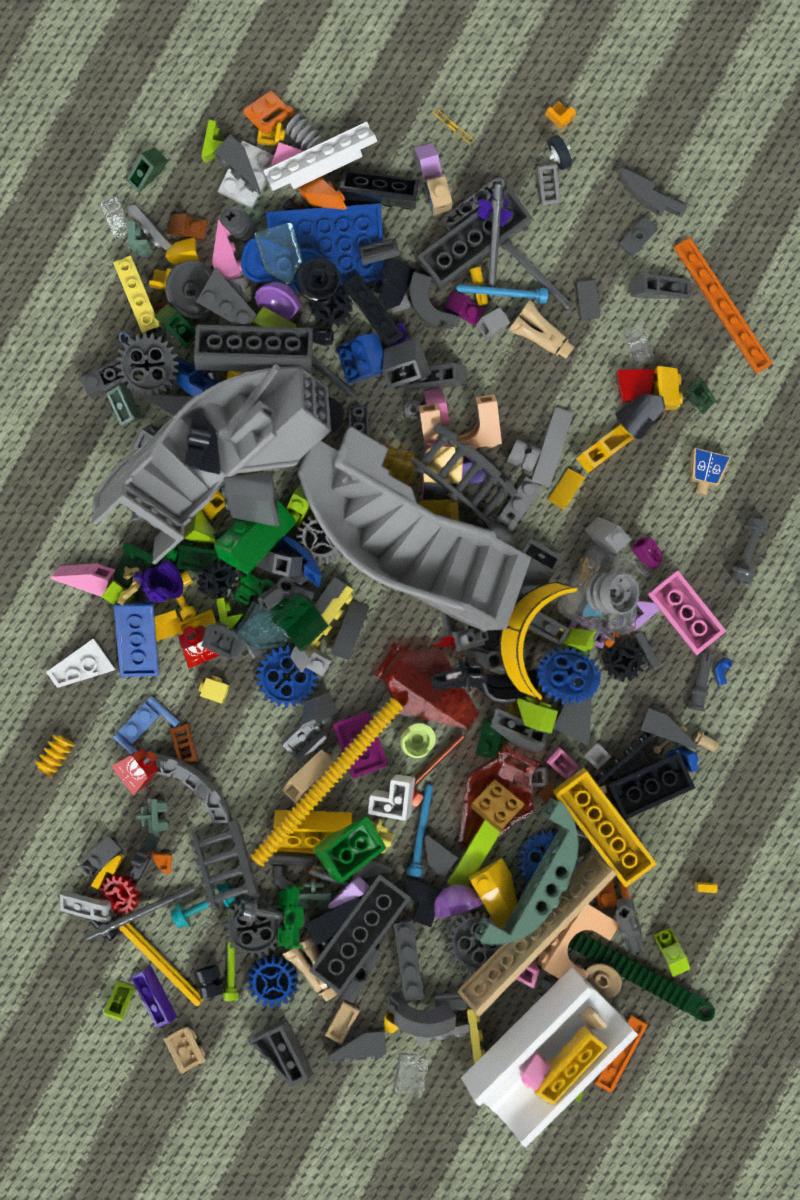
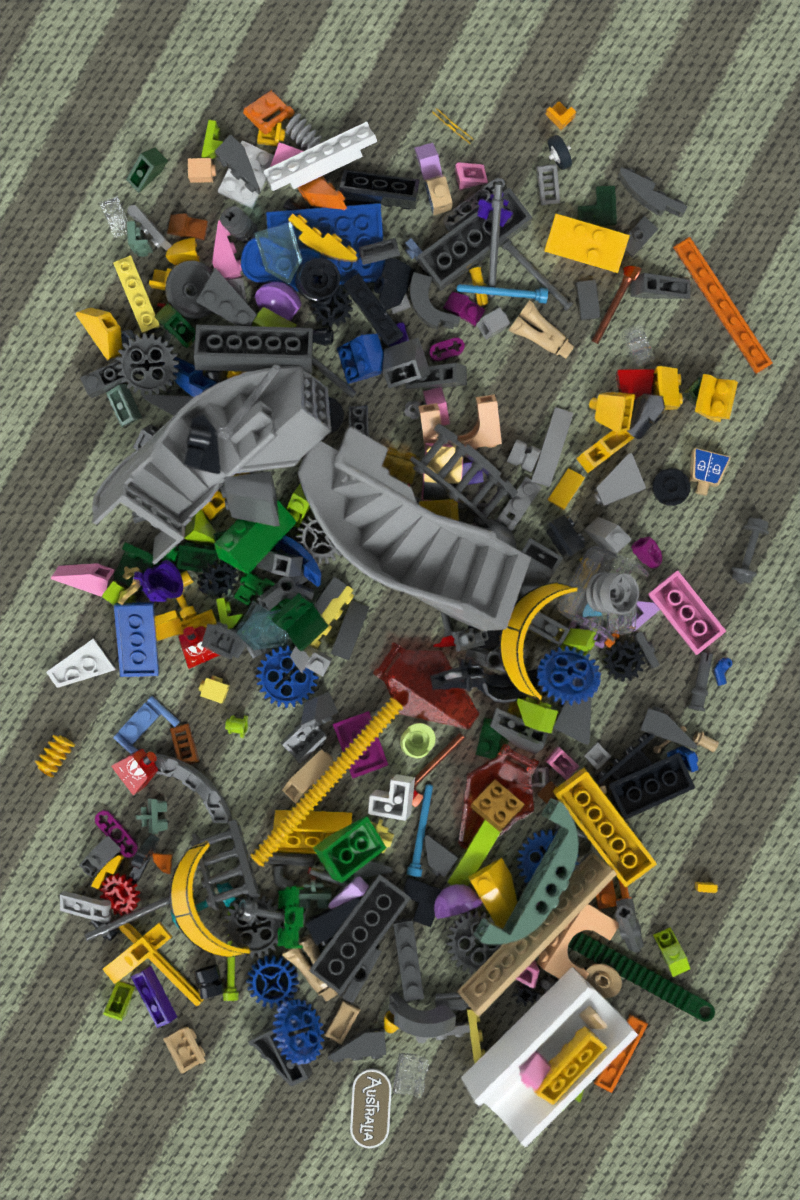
none -> yellow slope [76,307,122,361]
none -> magenta beam [95,810,139,857]
none -> yellow slope [103,921,173,984]
none -> yellow windscreen [170,841,251,957]
none -> light nougat brick [188,158,216,183]
none -> lime brick [225,715,248,738]
none -> blue gear [272,999,324,1065]
none -> yellow slope [288,214,358,262]
none -> dark tan tile [350,1068,391,1148]
none -> sand blue plate [405,238,423,261]
none -> magenta beam [429,338,465,362]
none -> bright pink slope [455,162,488,190]
none -> black gear [512,983,537,1007]
none -> yellow brick [544,213,630,273]
none -> black slope [544,515,586,560]
none -> clear green plate [577,186,617,226]
none -> yellow torso [589,392,635,433]
none -> copper piece [592,266,642,344]
none -> light grey slope [593,453,646,507]
none -> black tile [652,468,691,506]
none -> yellow bracket [695,374,738,422]

